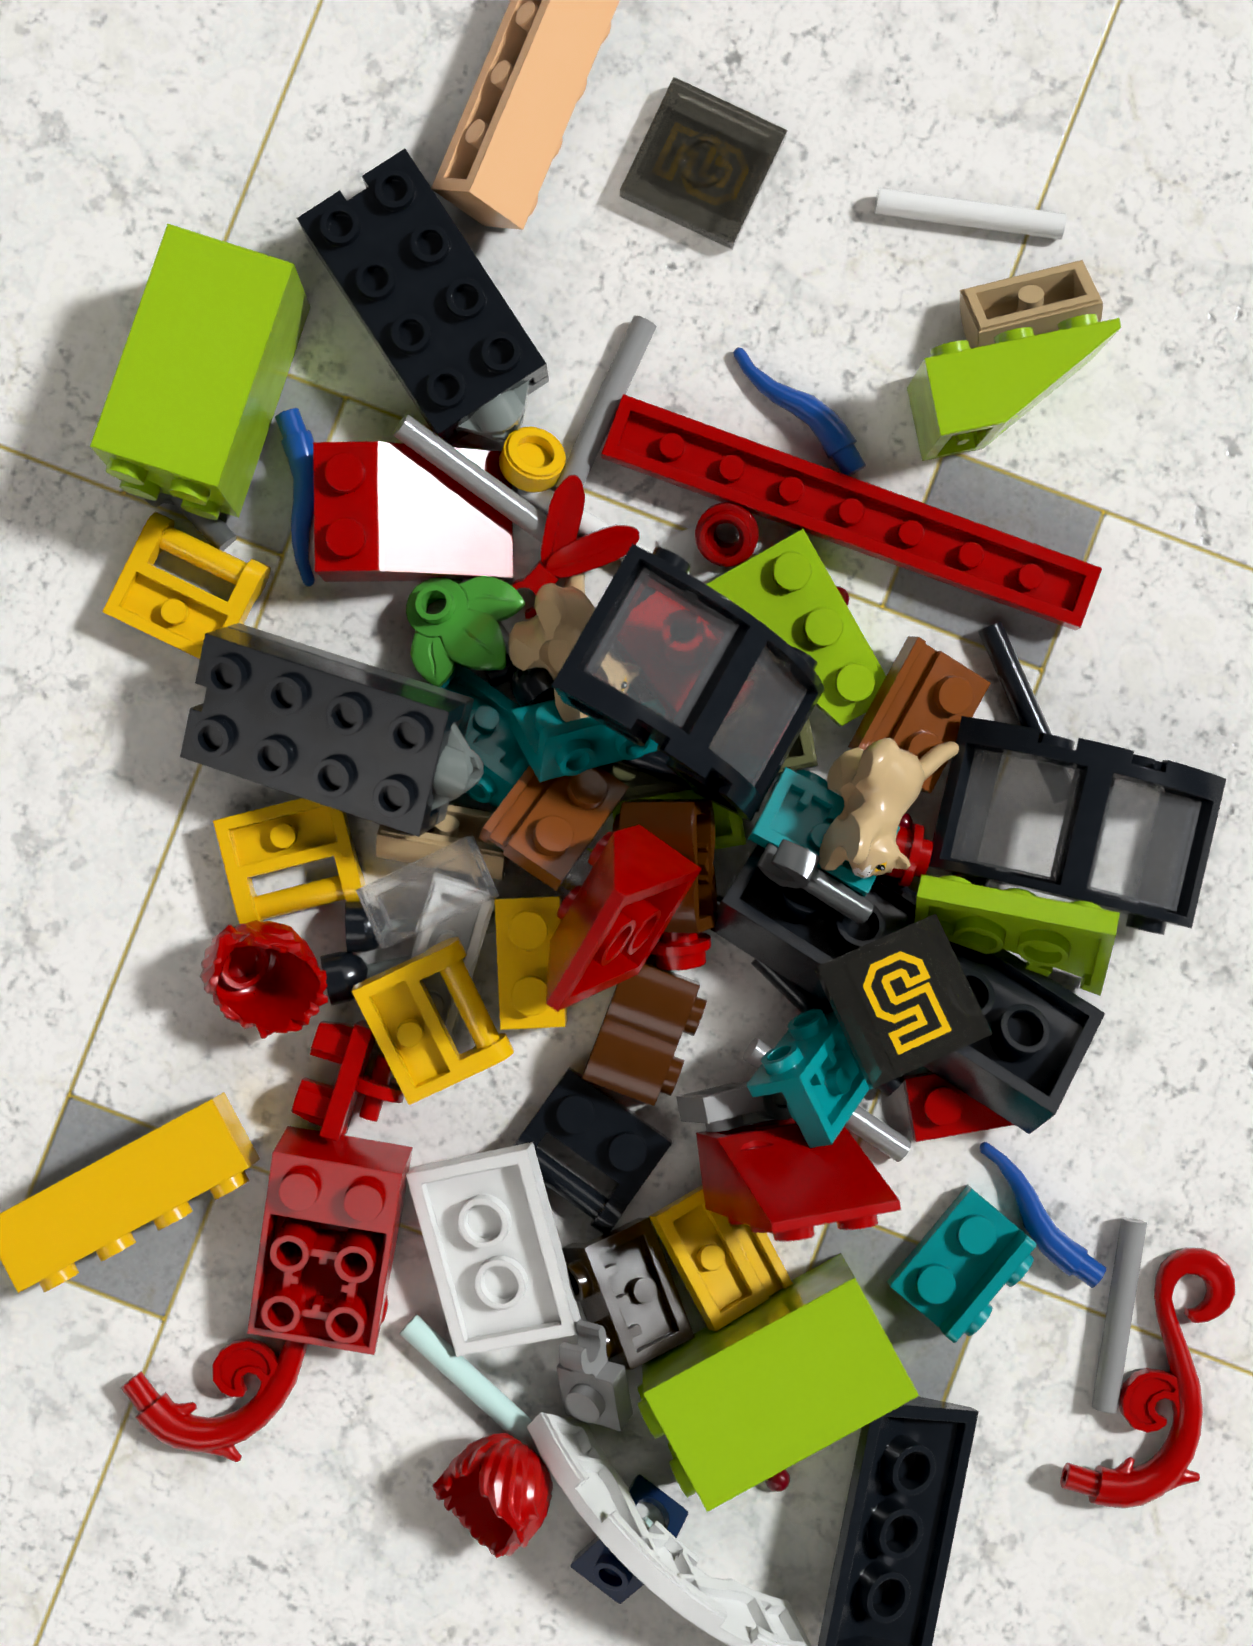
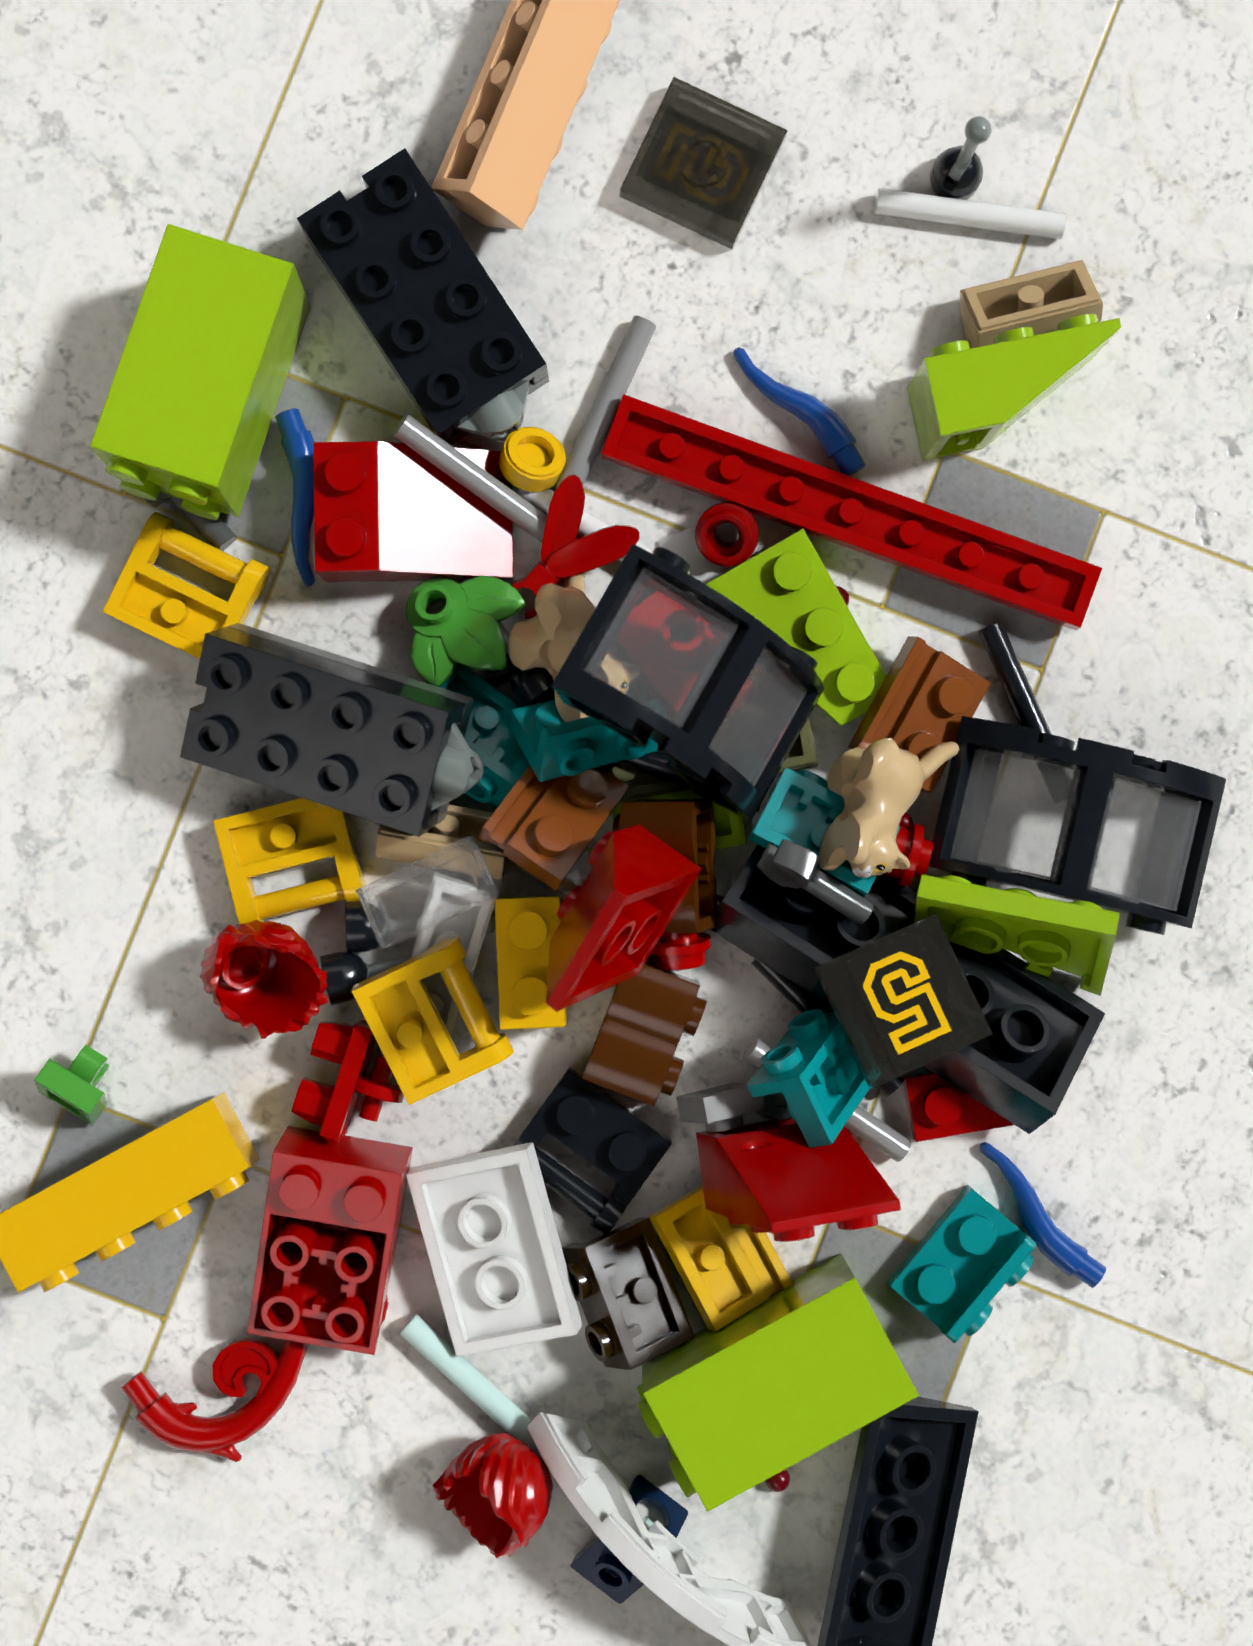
light grey plate [556,1320,633,1432] -> none
red plant [1060,1248,1235,1508] -> none
light grey bar [1092,1218,1147,1413] -> none
none -> bright green tile [34,1045,109,1126]
none -> black hinge [930,116,992,200]

